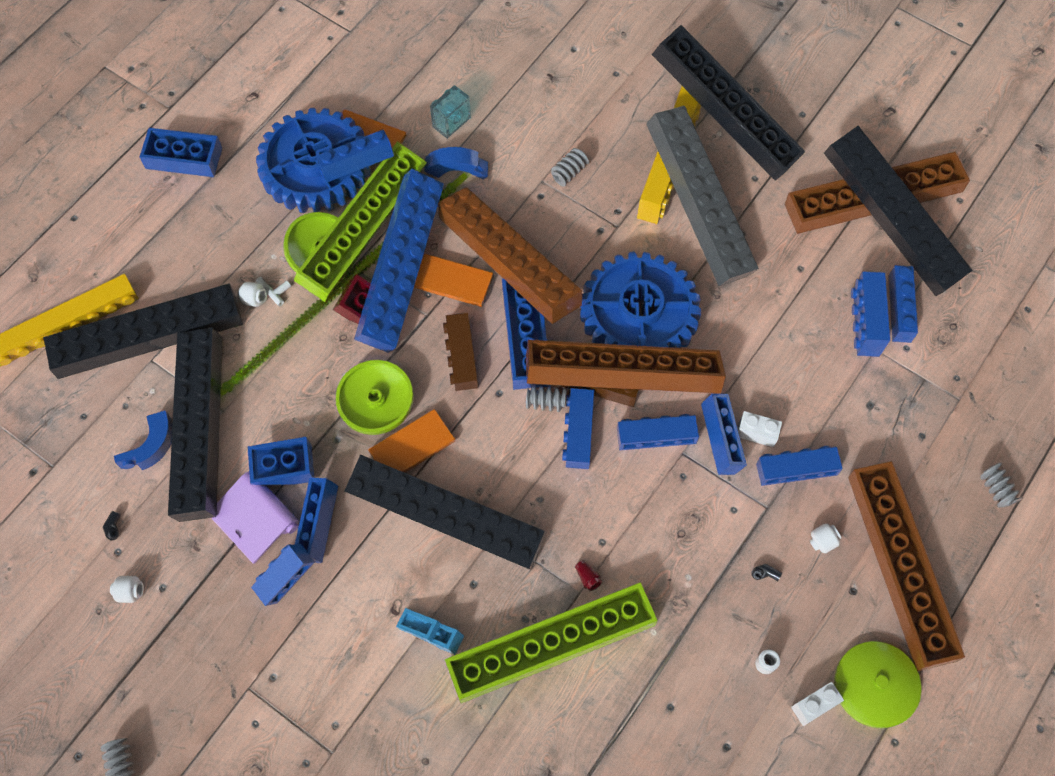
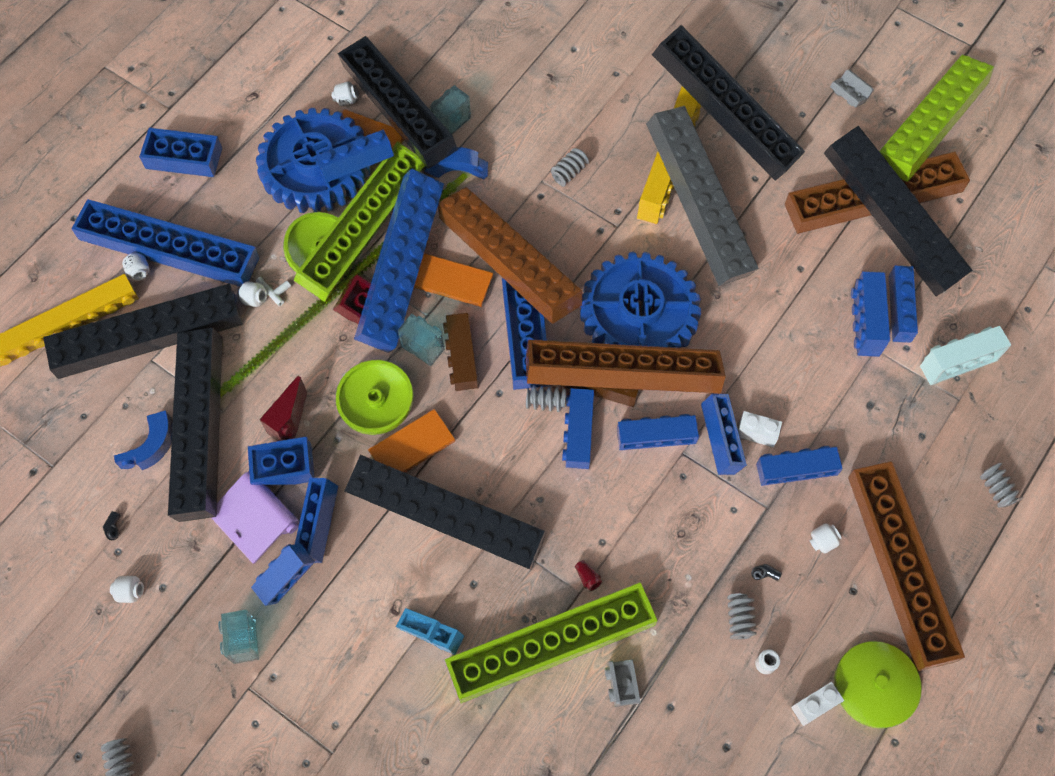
none -> blue brick [71,199,260,287]
none -> white head [122,253,150,281]
none -> clear light blue brick [218,609,259,664]
none -> dark red slope [259,376,307,441]
none -> white head [332,82,359,106]
none -> black brick [337,36,458,169]
none -> clear light blue brick [398,314,445,366]
none -> light grey bracket [604,659,641,707]
none -> light grey piece [727,593,757,640]
none -> light grey bracket [830,69,874,108]
none -> lime brick [879,54,994,182]
none -> light aqua brick [920,326,1011,385]

